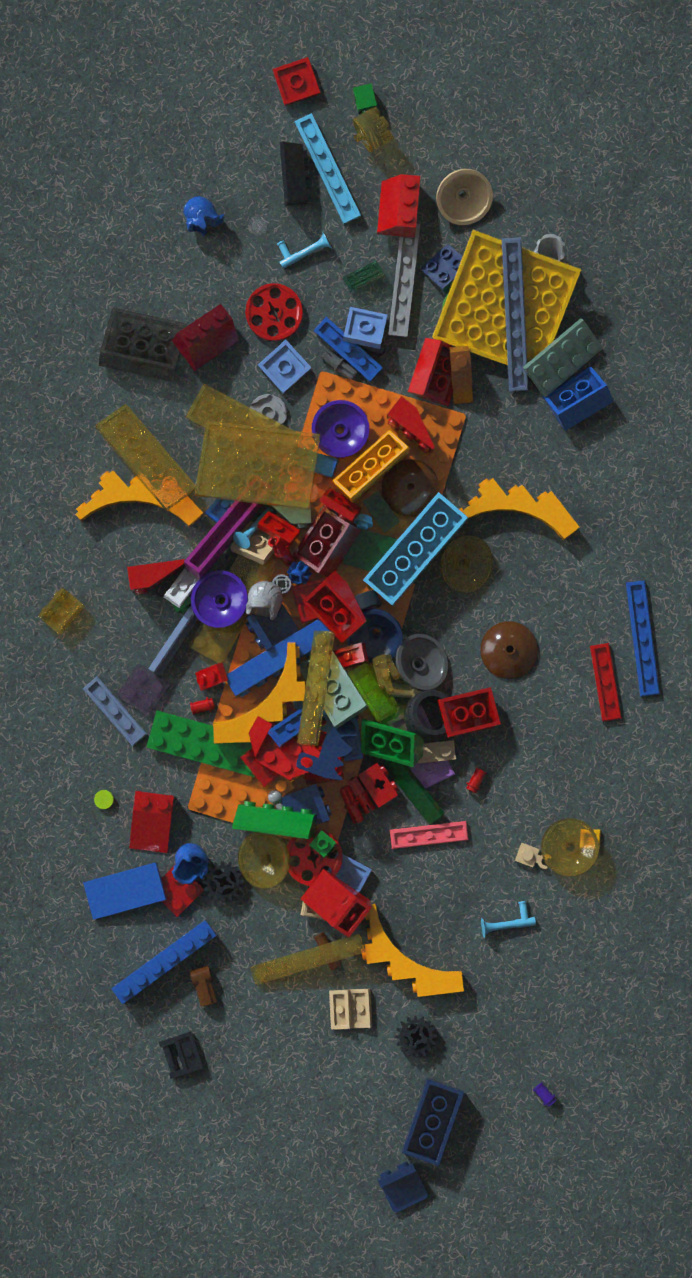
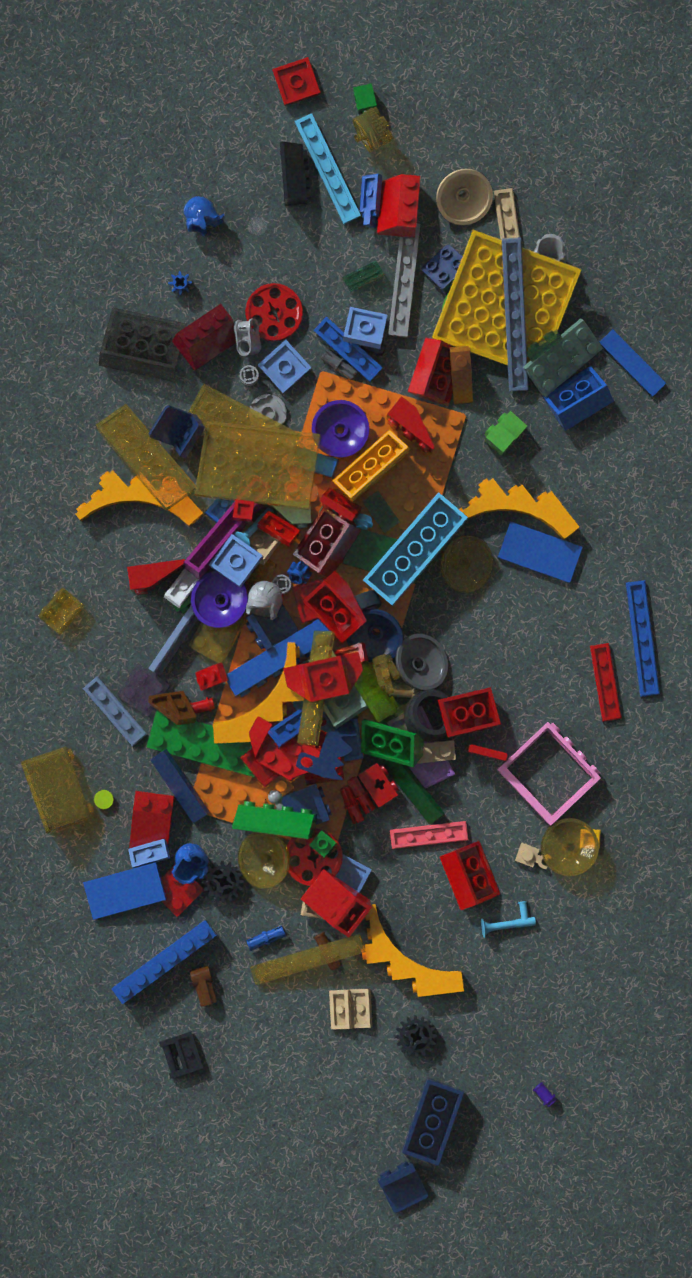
red pin [268,536,296,567] -> none
medium azure piece [277,232,332,269] -> none
reddish brown dish [382,459,439,517] -> none
red pin [466,768,487,793] -> none
reddish brown dish [480,621,538,679] -> none
none -> clear yellow windscreen [21,746,95,834]
none -> medium blue plate [128,839,170,868]
none -> reddish brown wing [148,691,197,725]
none -> dark blue bracket [149,405,205,458]
none -> dark blue tile [150,749,210,823]
none -> blue gear [168,271,192,296]
none -> medium blue plate [209,534,263,588]
none -> red plate [233,499,255,522]
none -> light grey piece [234,318,261,356]
none -> light grey wheel [240,365,259,386]
none -> blue pin [246,925,286,951]
none -> red piece [283,652,363,702]
none -> blue hinge [360,174,382,228]
none -> red slope [439,841,500,910]
none -> red tile [467,744,508,761]
none -> bright green brick [484,411,527,456]
none -> tan tile [494,188,520,240]
none -> bright pink window [497,722,601,826]
none -> blue tile [498,521,583,583]
none -> clear green plate [527,329,563,362]
none -> blue tile [599,329,666,397]

